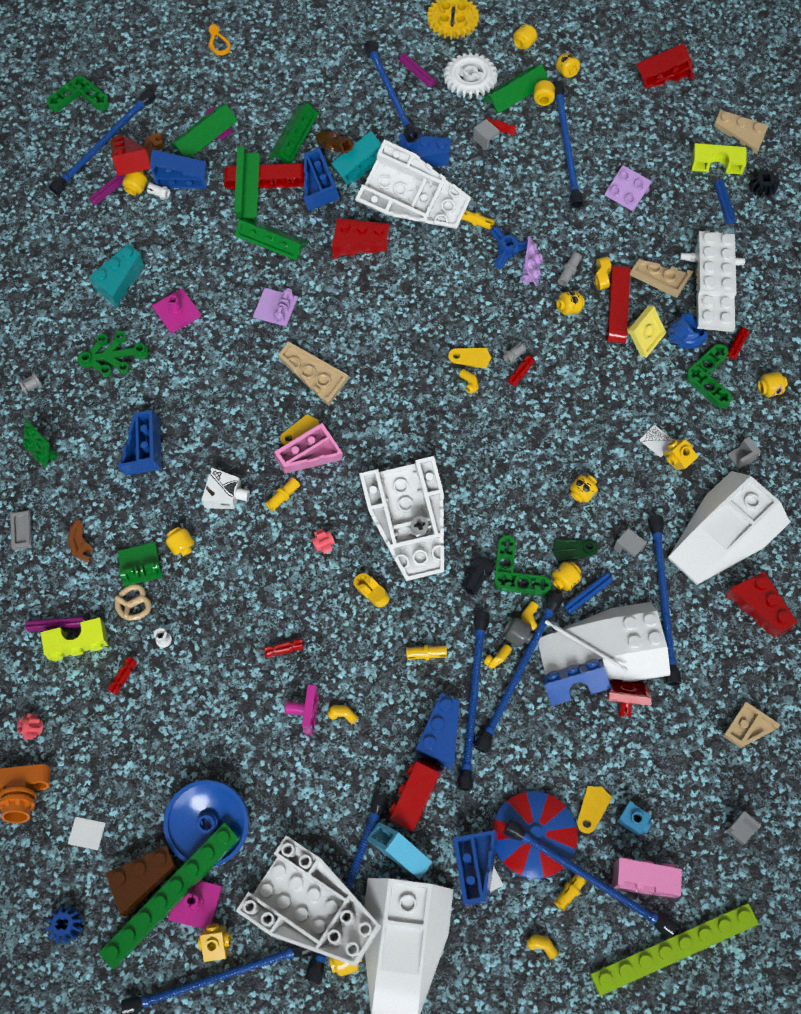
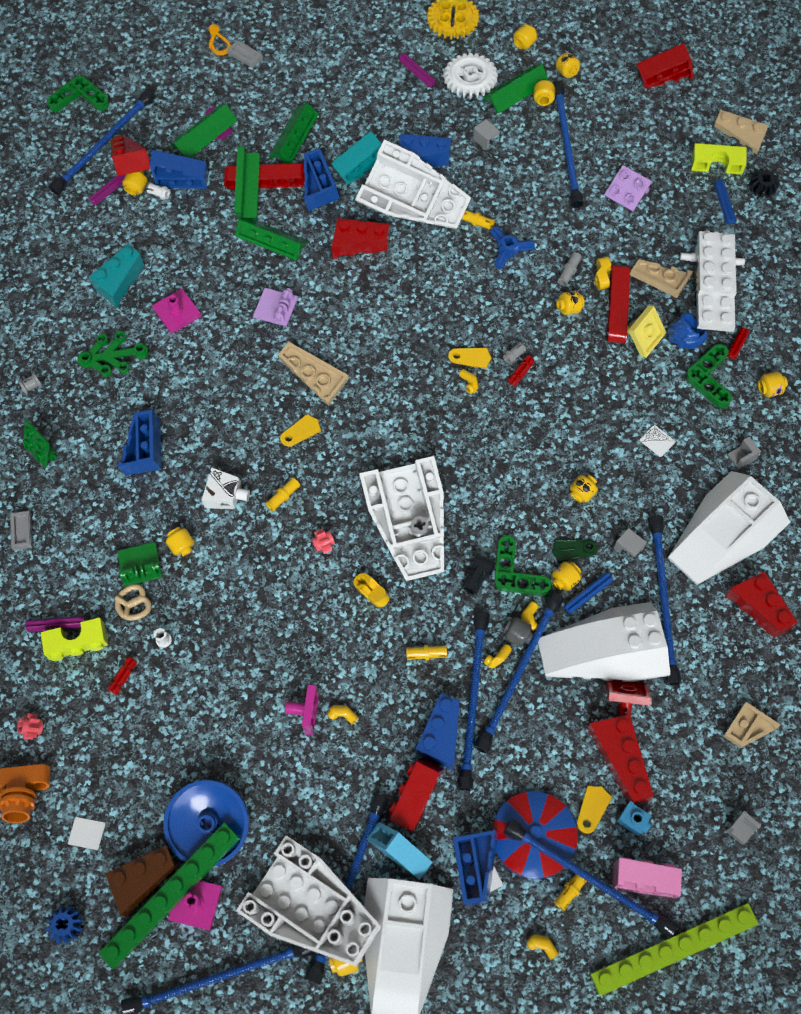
dark orange piece [68,519,94,563] -> none
dark orange piece [142,132,164,162] -> none
yellow brick [198,924,231,962] -> none
red axle [264,638,304,658] -> none
bright pink wedge [274,423,343,474] -> none
reddish brown piece [315,131,353,154] -> none
blue hose [364,40,419,143] -> none
red axle [486,118,517,136] -> none
lavender hinge [521,236,543,286] -> none
arch [543,659,611,706] -> none
white piece [545,620,628,671] -> none
yellow brick [663,439,698,470] -> none
none -> light grey tile [227,40,263,68]
none -> red wedge [587,714,654,804]

